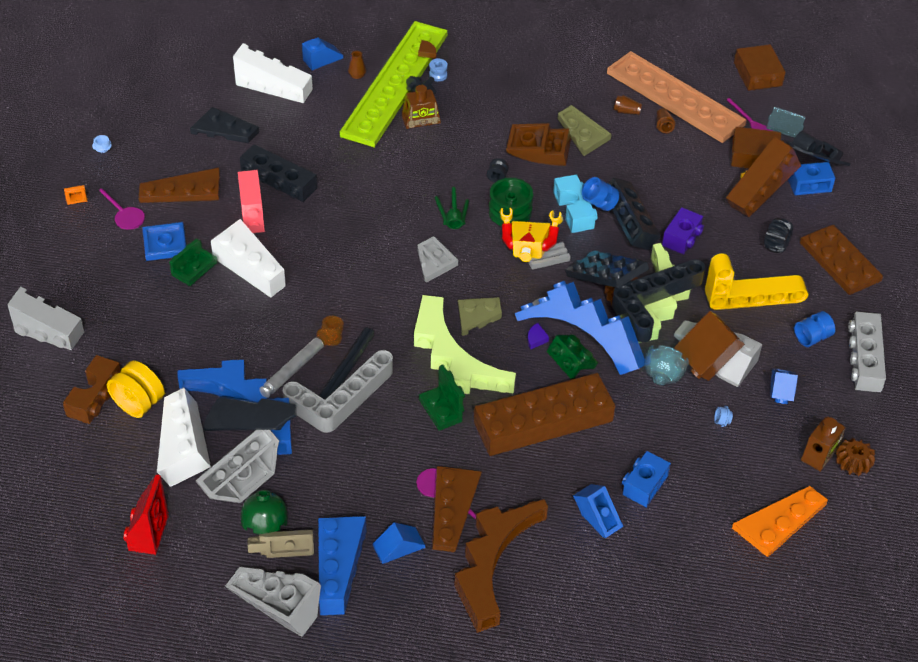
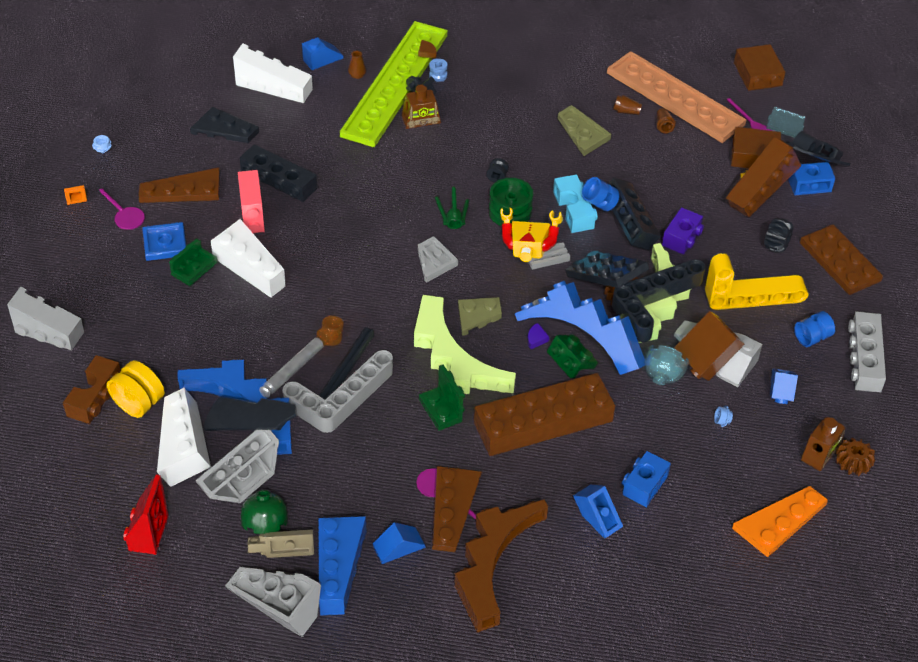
reddish brown slope [506,123,571,166] -> none

